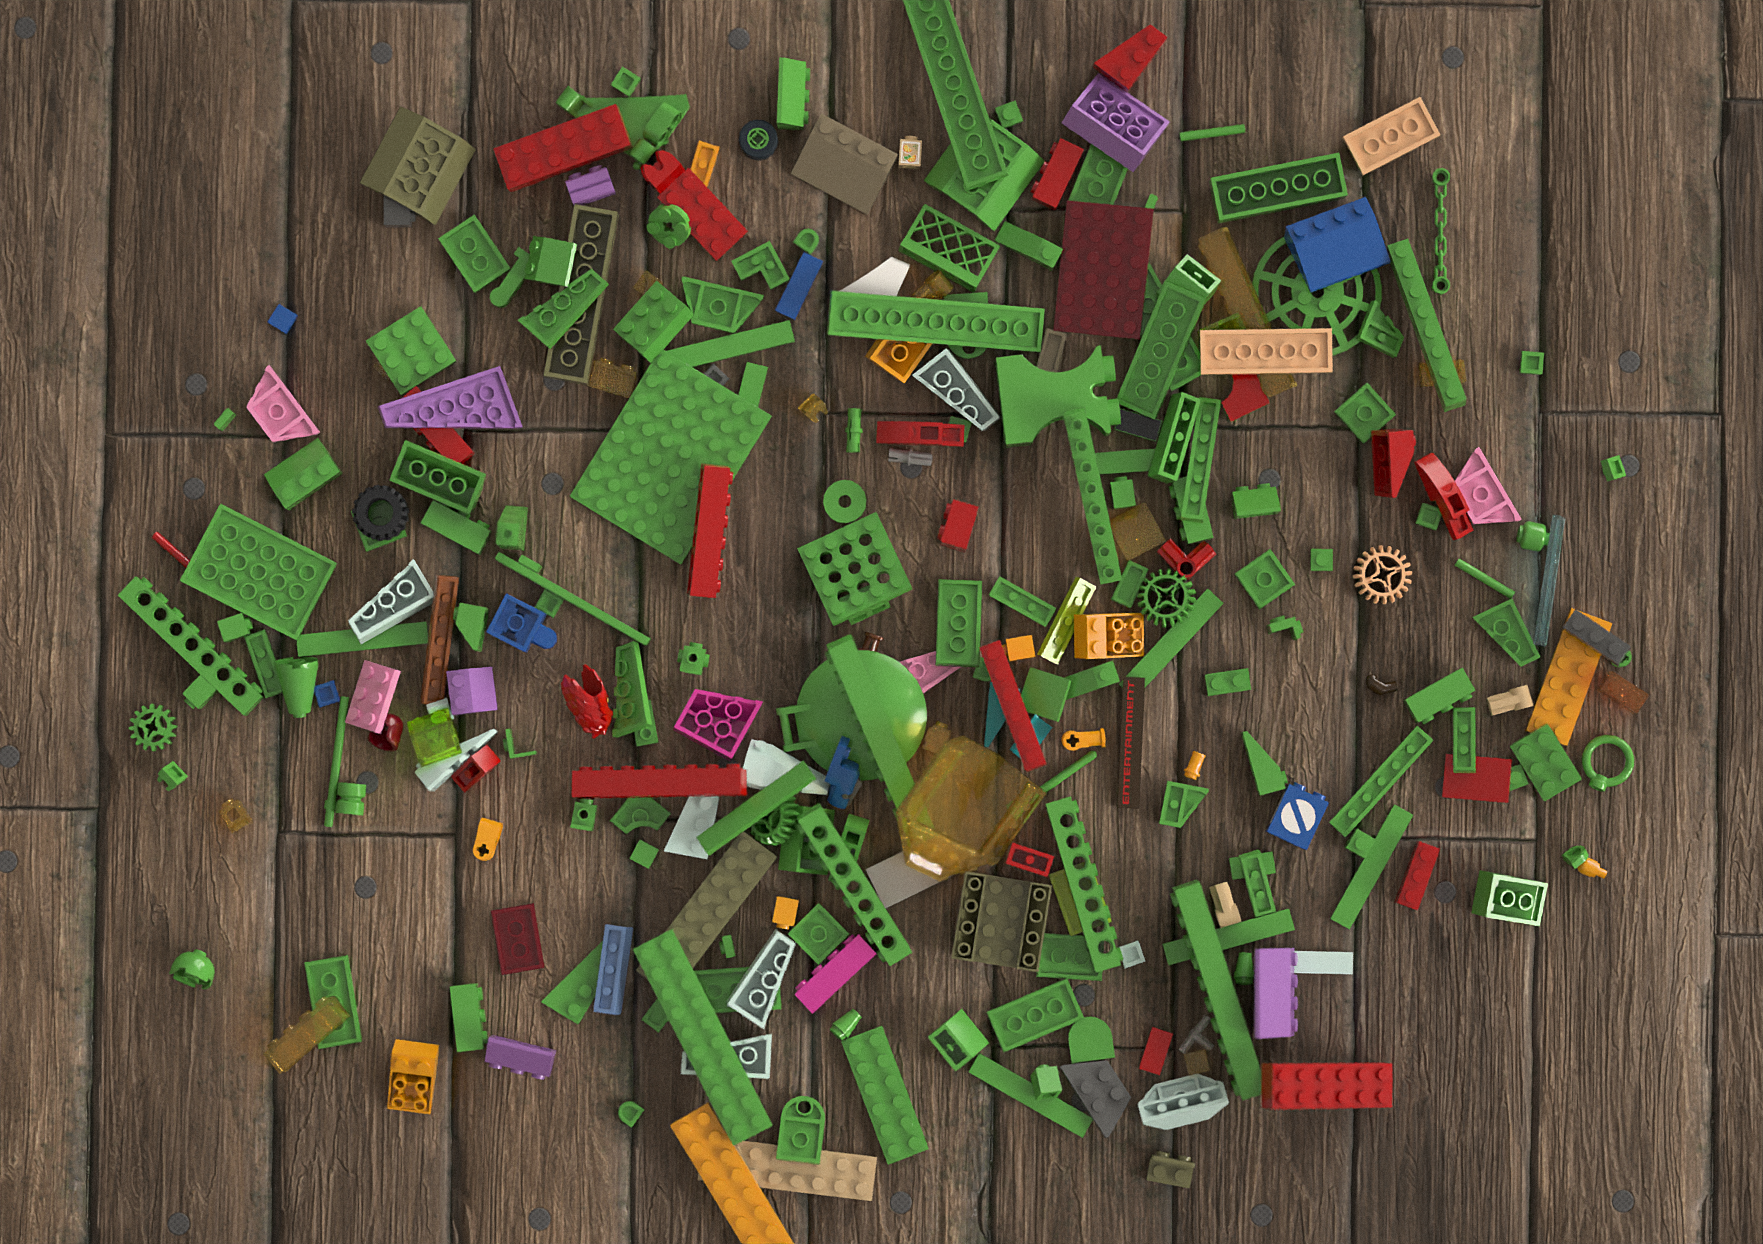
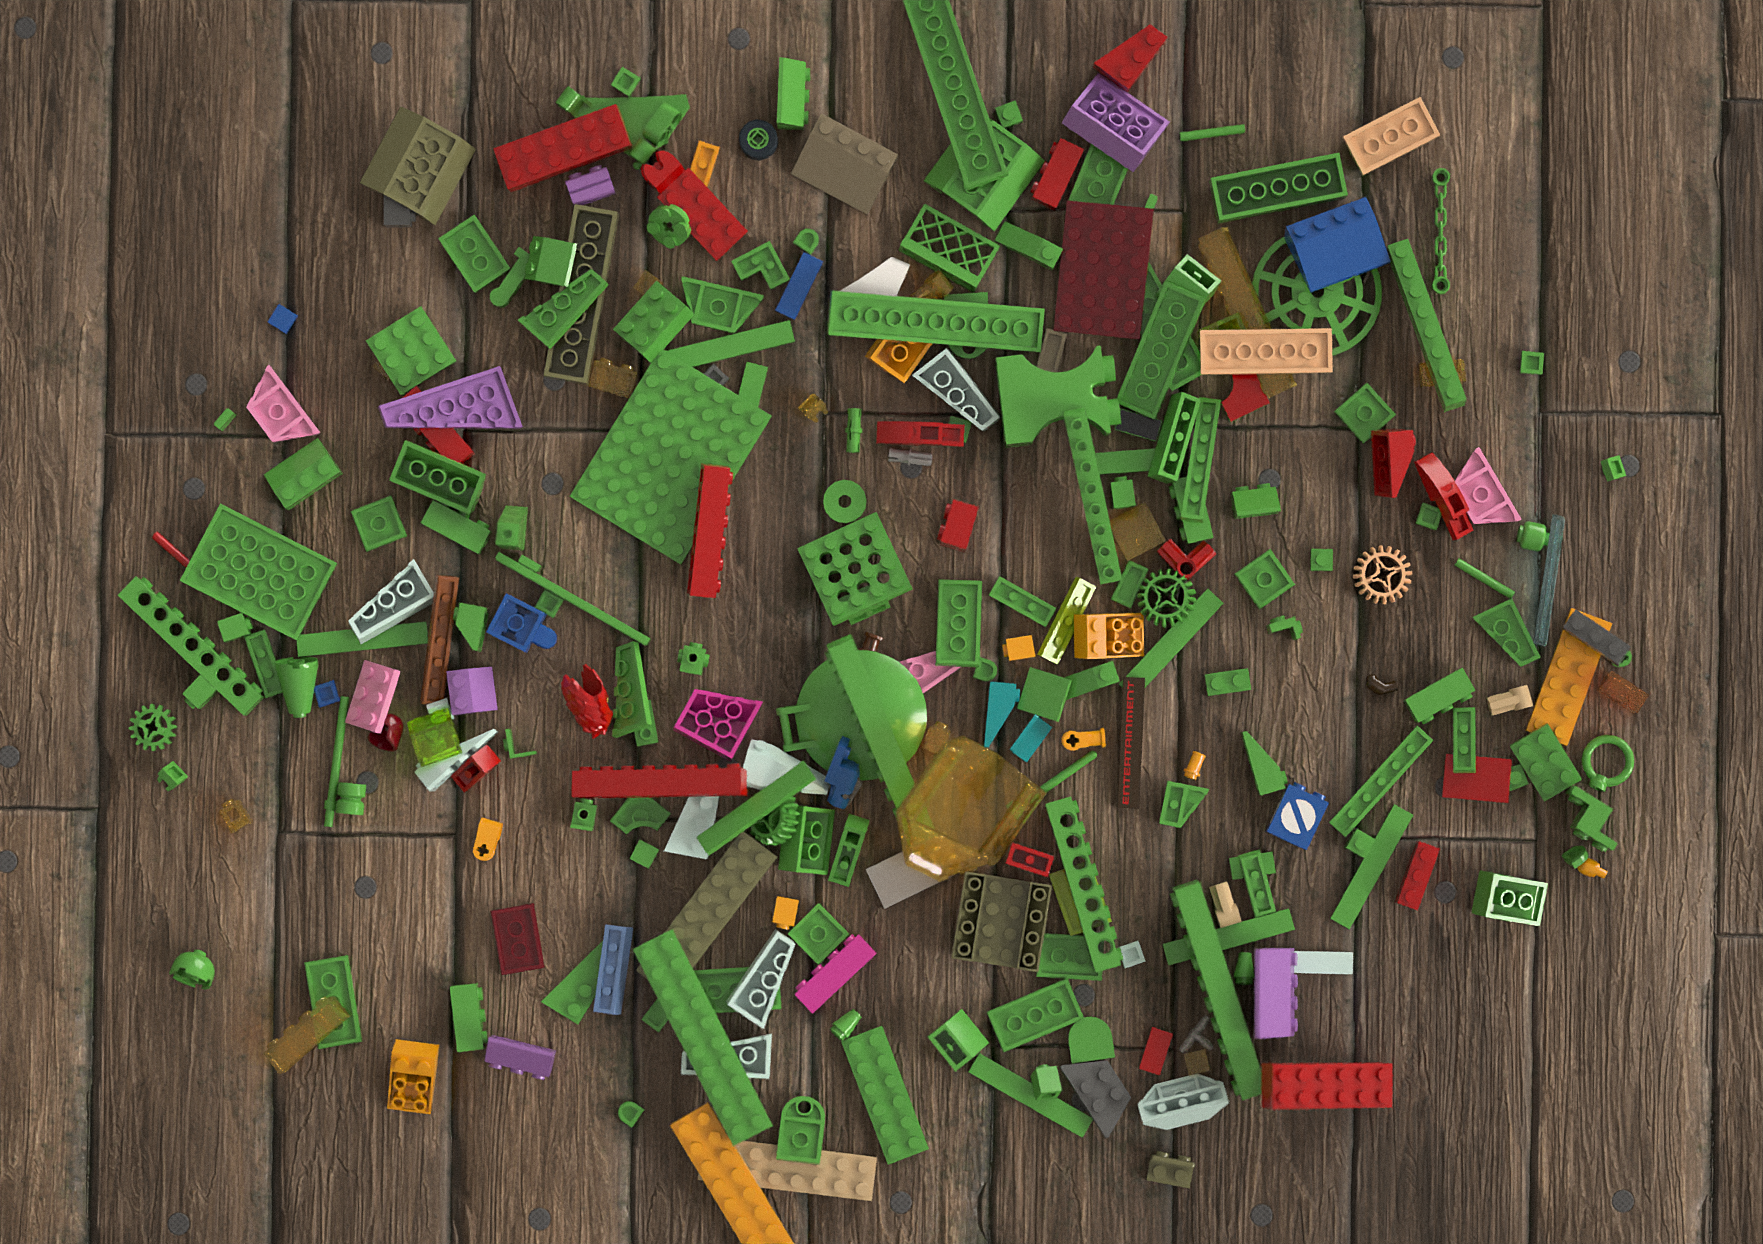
black tyre [352,485,409,541] -> none
bright green plate [719,934,736,958] -> none
bright green brick [796,803,912,966] -> none
tan brick [899,136,922,169] -> none
red brick [980,640,1047,772] -> none
bright green wing [1356,300,1404,358] -> none
none -> bright green bracket [1565,786,1618,852]

